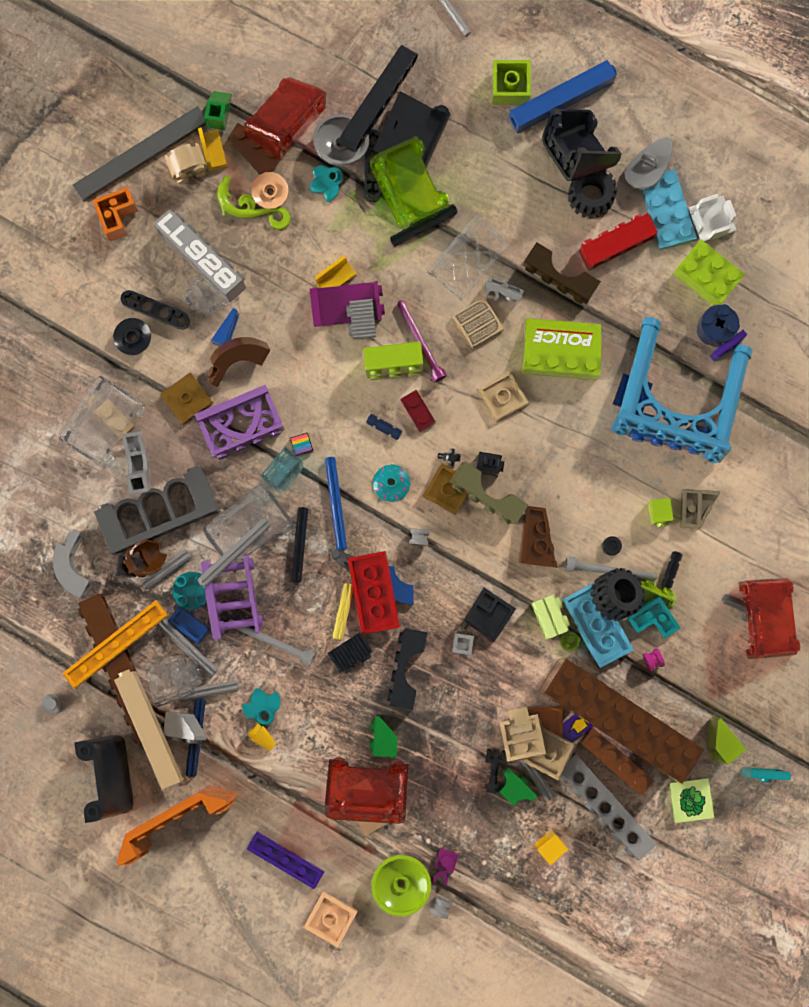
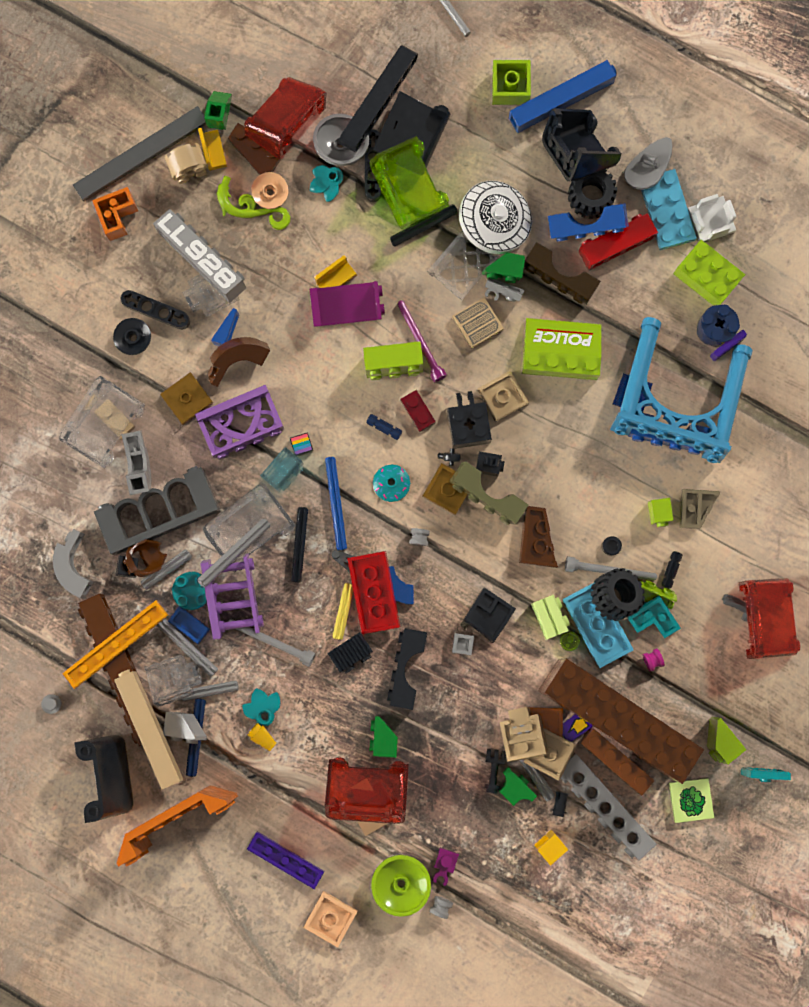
light grey brick [346,299,376,339] -> none
none -> black hinge [447,391,492,449]
none -> dish [459,181,532,254]
none -> green slope [482,252,525,283]
none -> blue arch [548,203,629,242]
none -> black pin [551,791,569,817]

